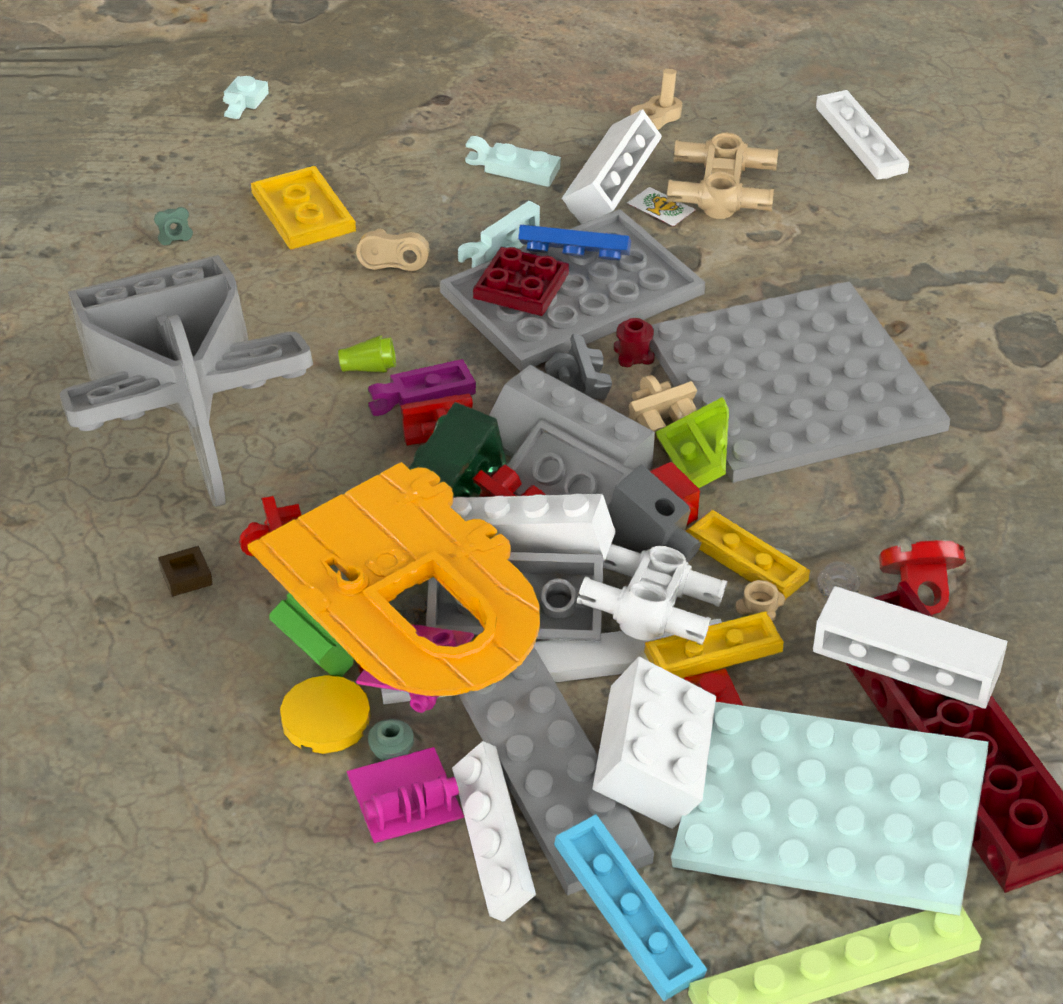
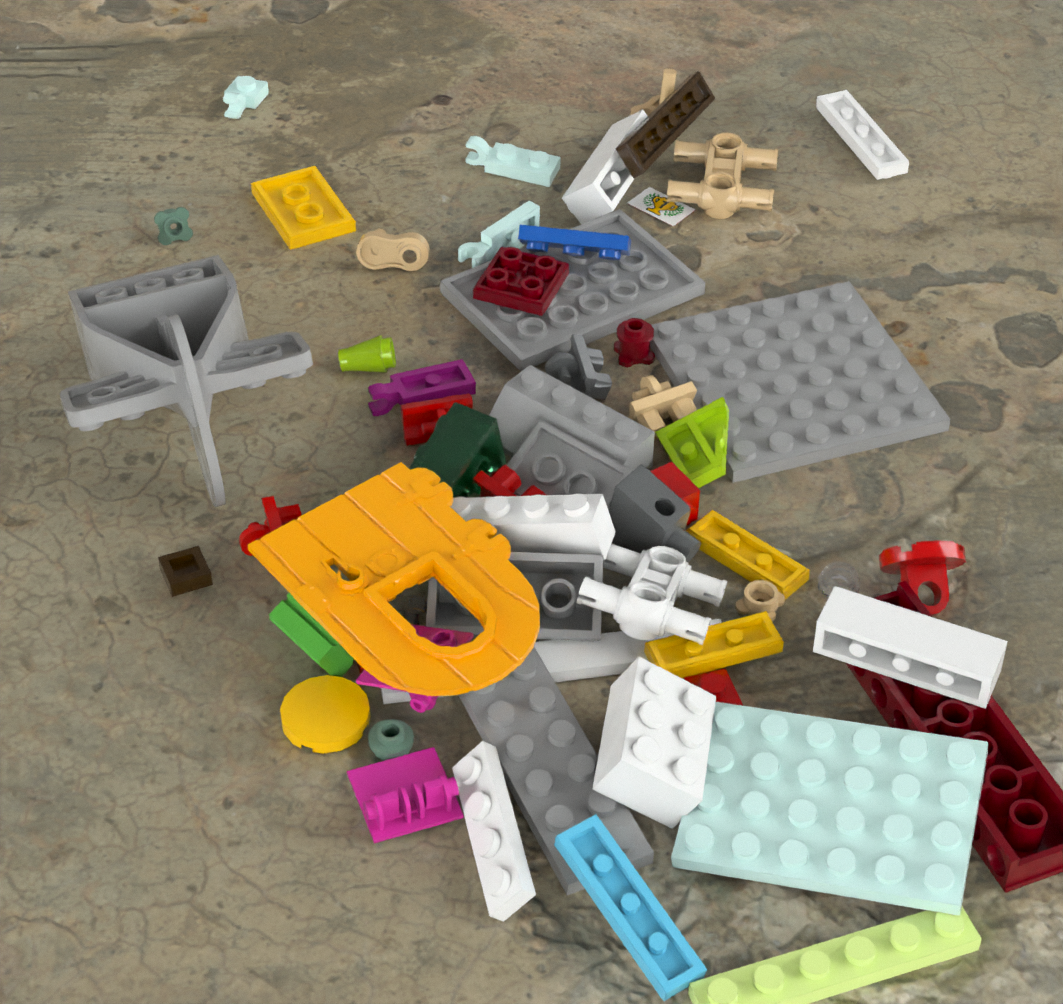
none -> dark brown tile [615,71,715,179]

